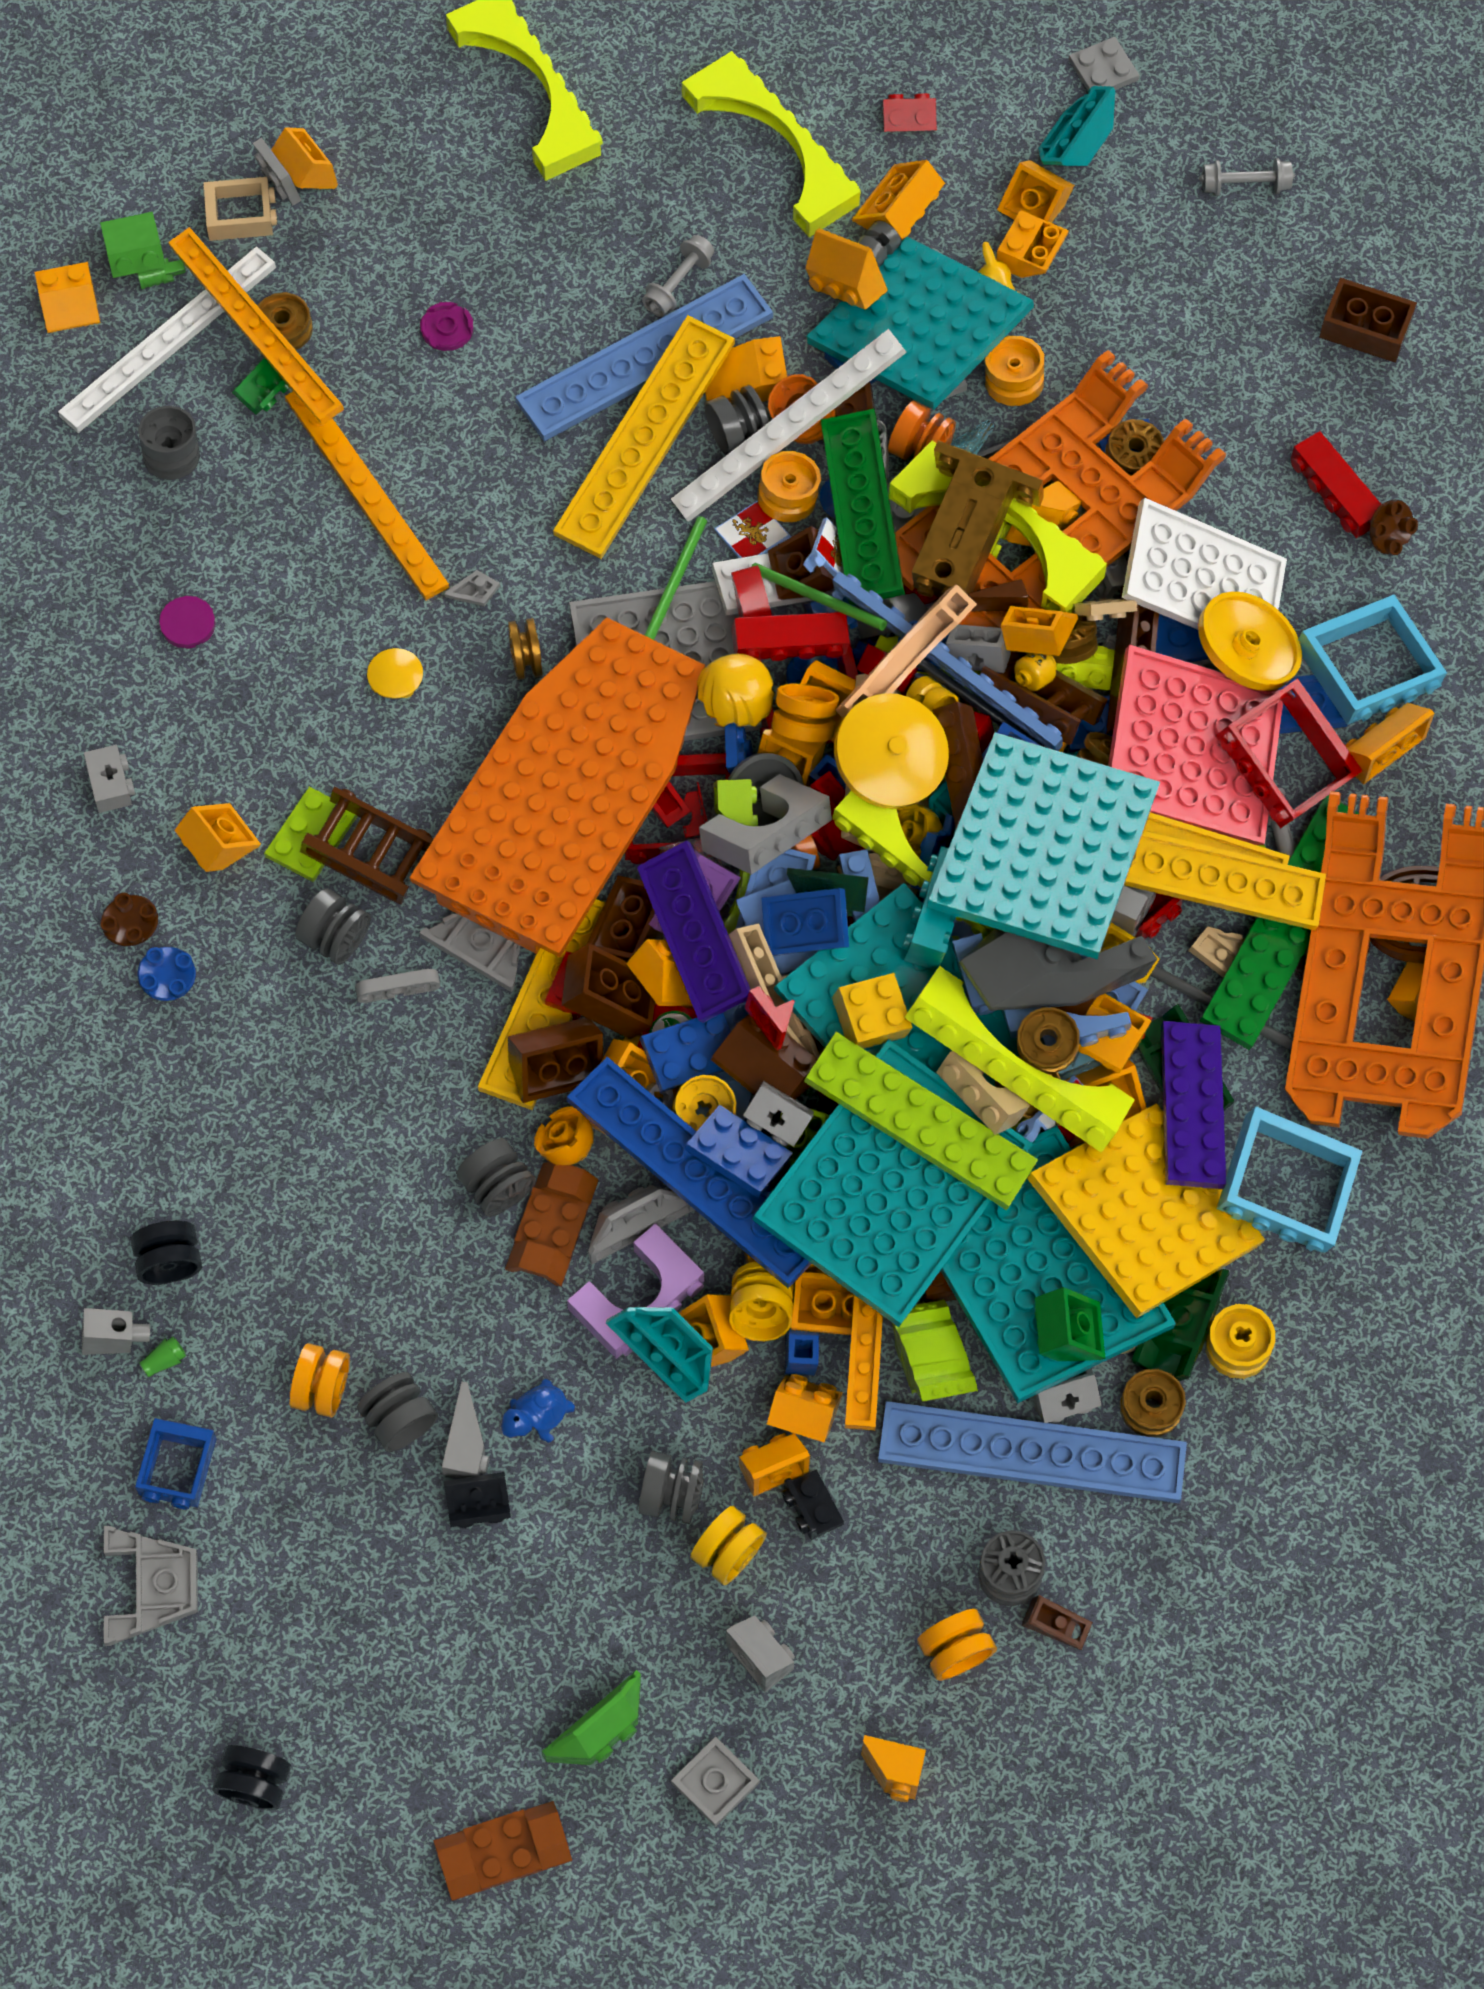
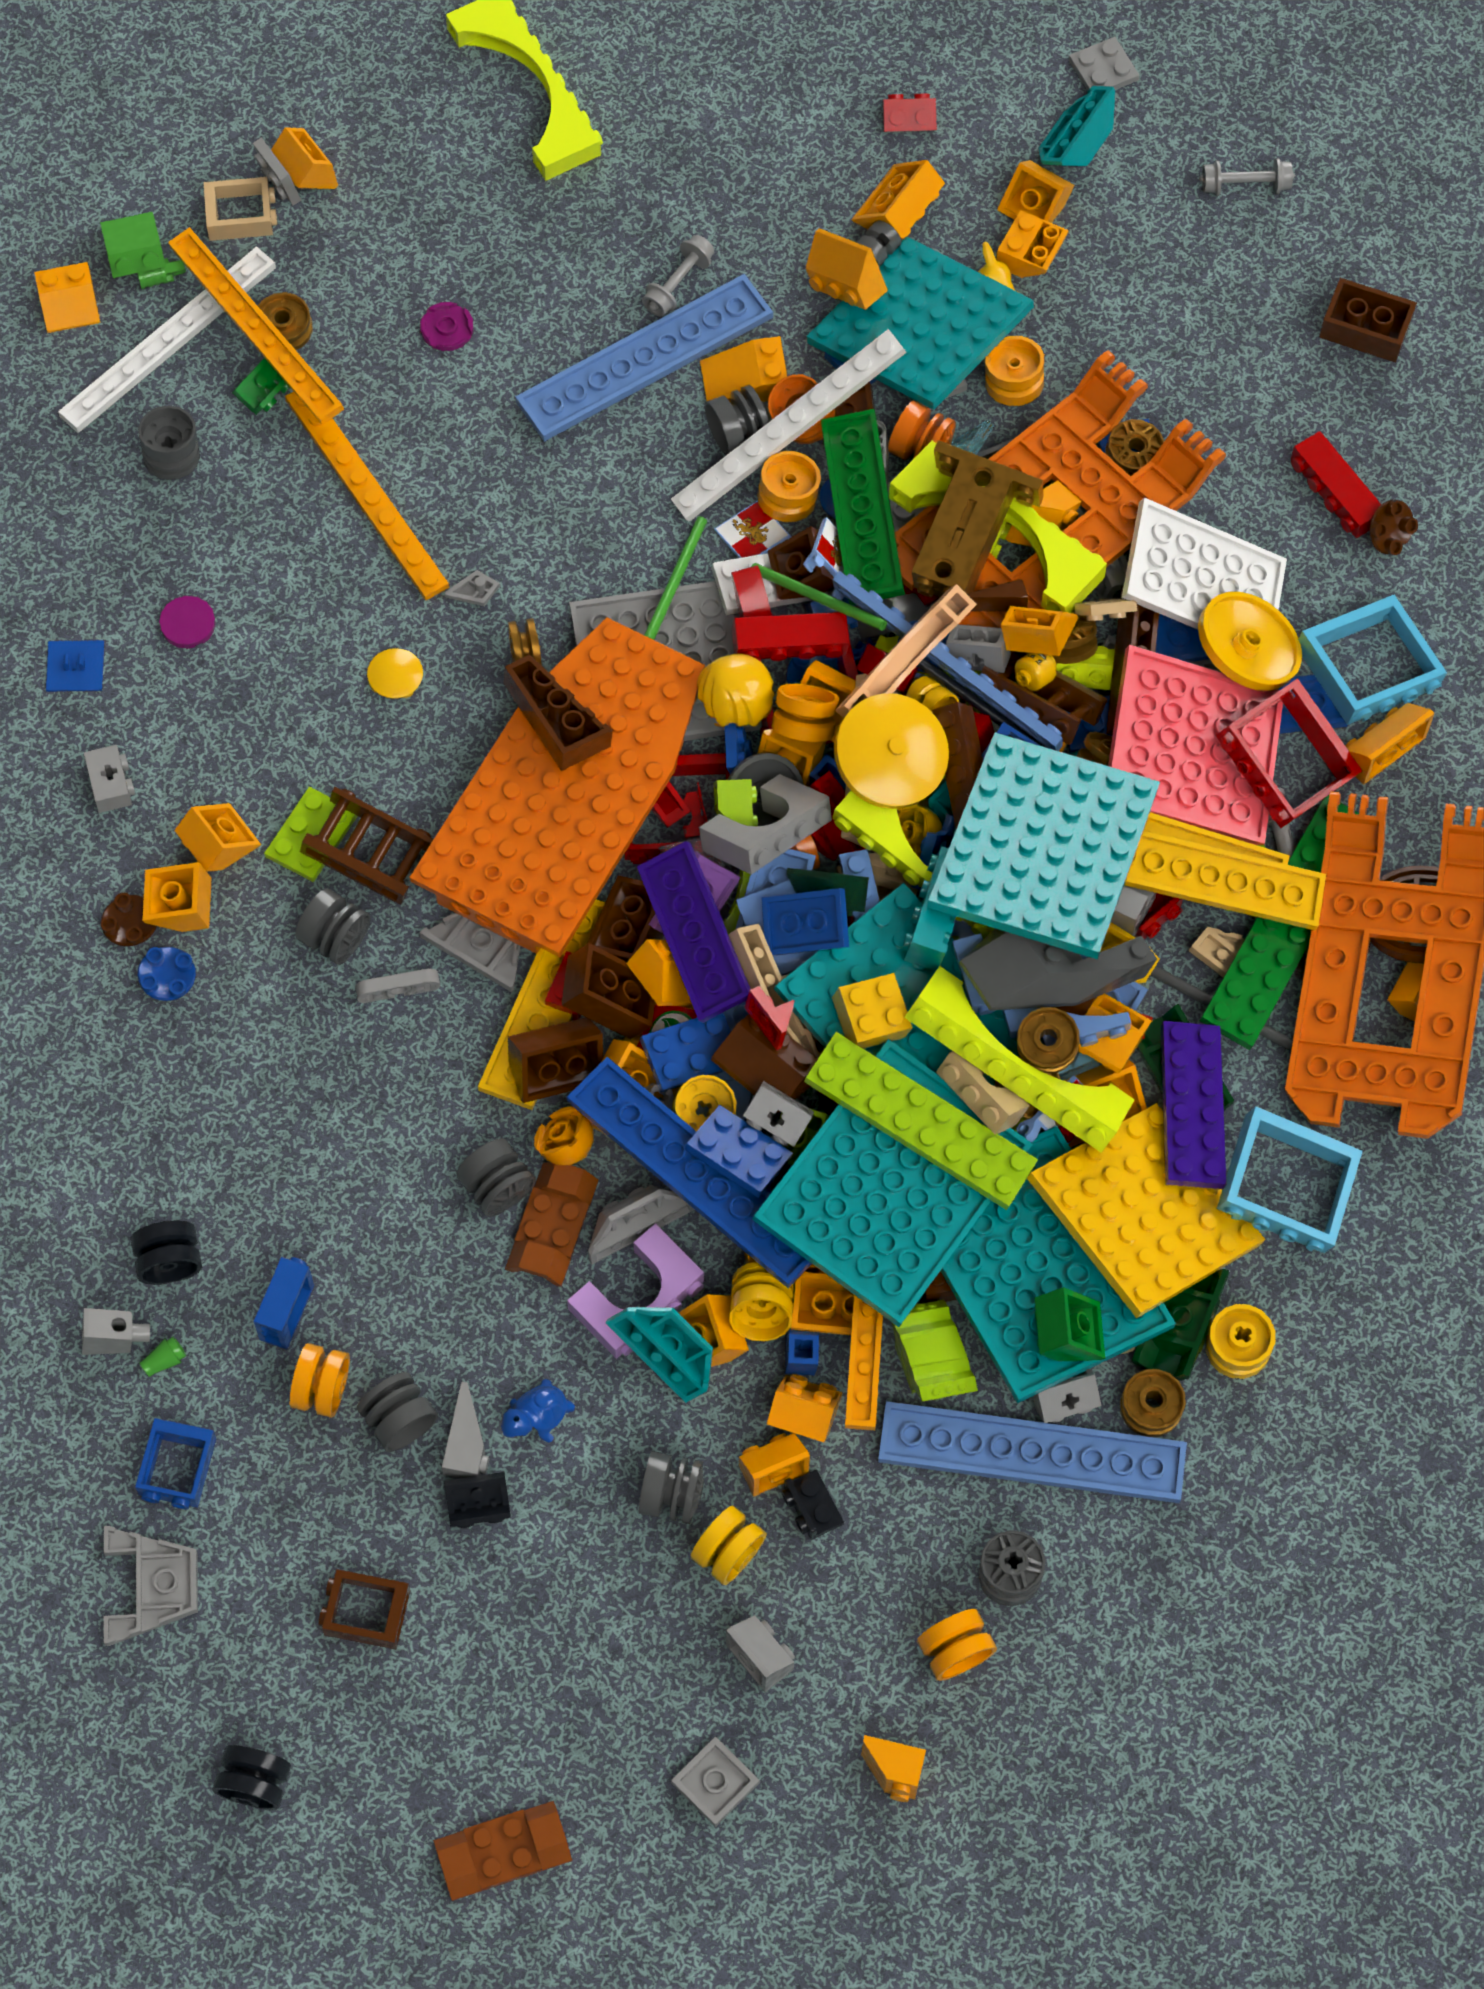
bright green wedge [542,1670,641,1765] -> none
yellow plate [553,315,735,559] -> none
neon yellow arch [682,51,861,237] -> none
reddish brown slope [1021,1595,1093,1650] -> none
none -> blue piece [46,640,104,692]
none -> light orange slope [142,862,212,932]
none -> blue window [254,1257,314,1349]
none -> reddish brown window [319,1569,411,1650]
none -> reddish brown wedge [504,655,613,771]

